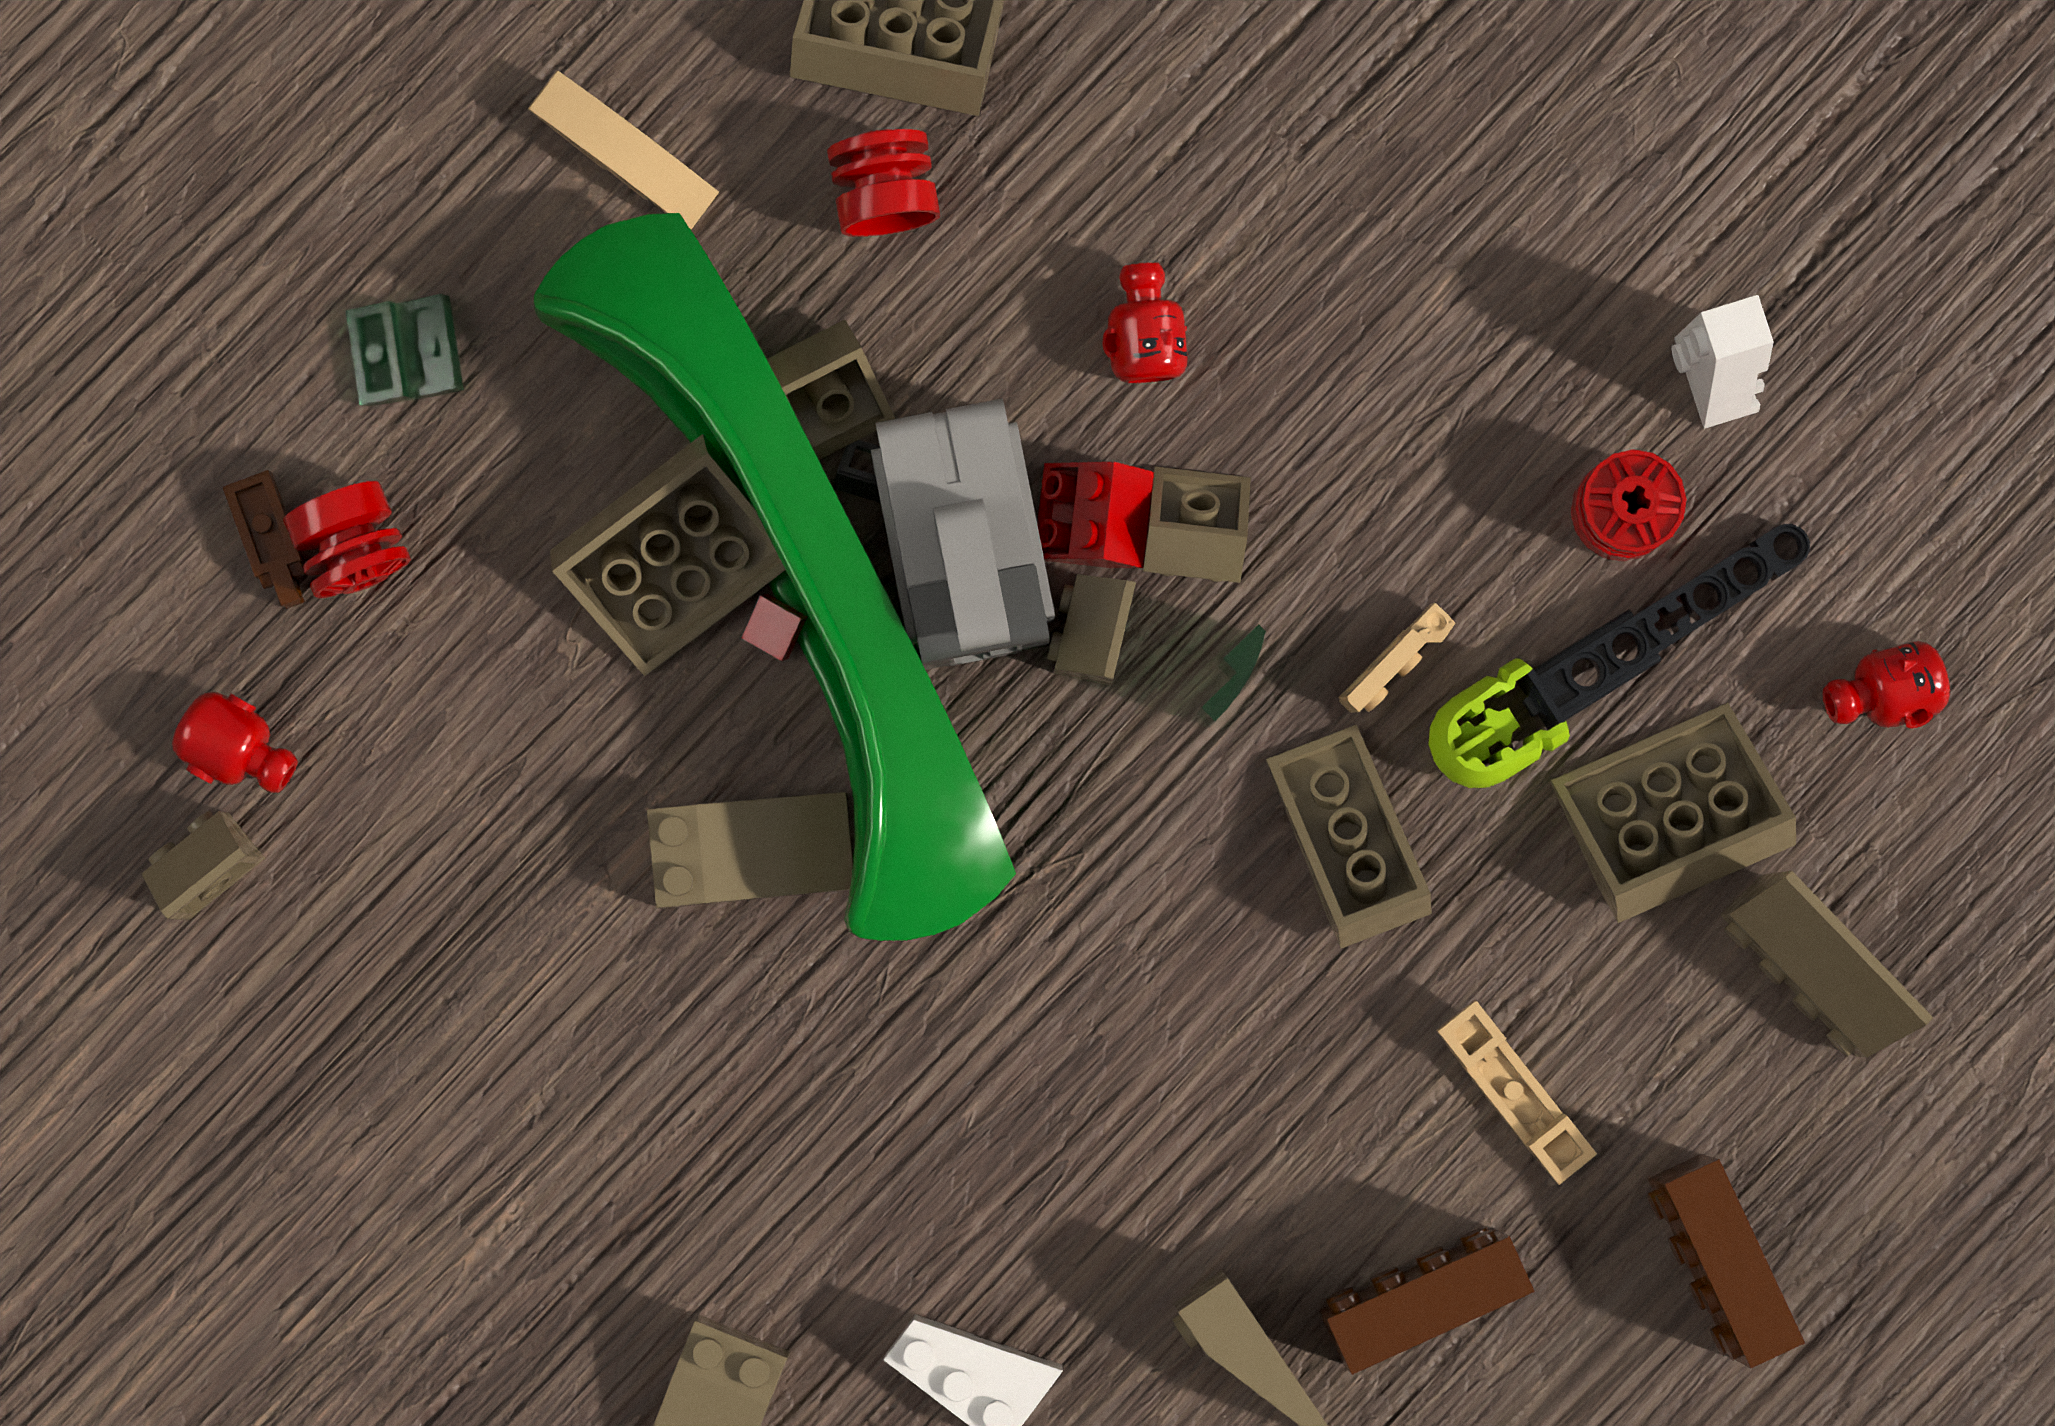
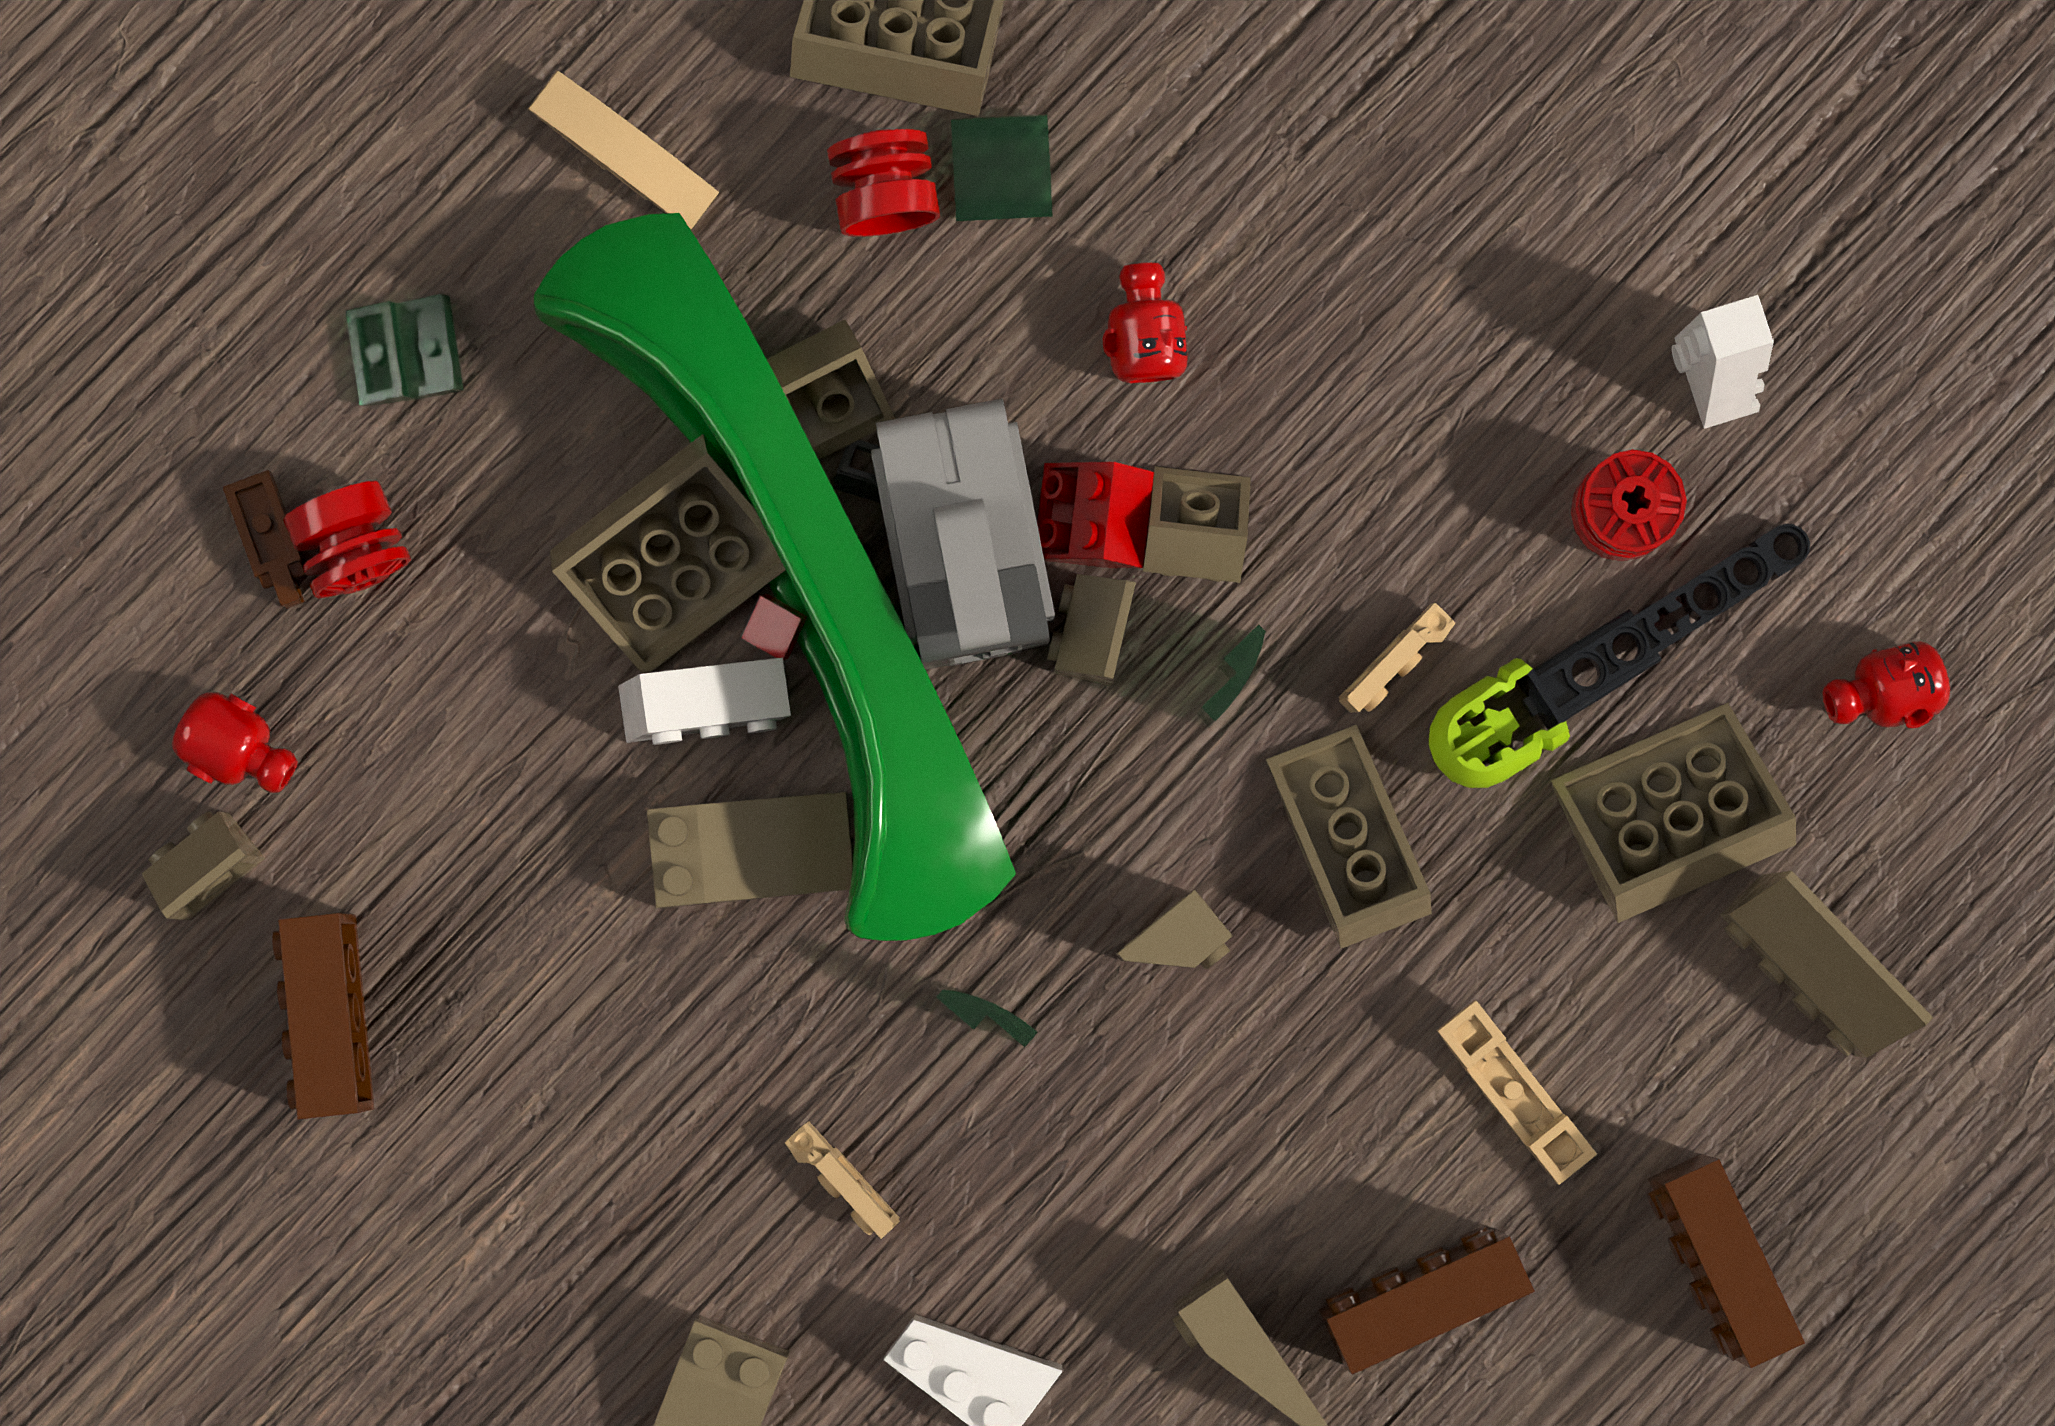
none -> reddish brown brick [272,913,375,1120]
none -> white wedge [618,658,791,745]
none -> tan hinge [785,1121,900,1239]
none -> clear green slope [936,989,1038,1047]
none -> clear green slope [951,114,1053,221]
none -> dark tan slope [1115,890,1233,969]

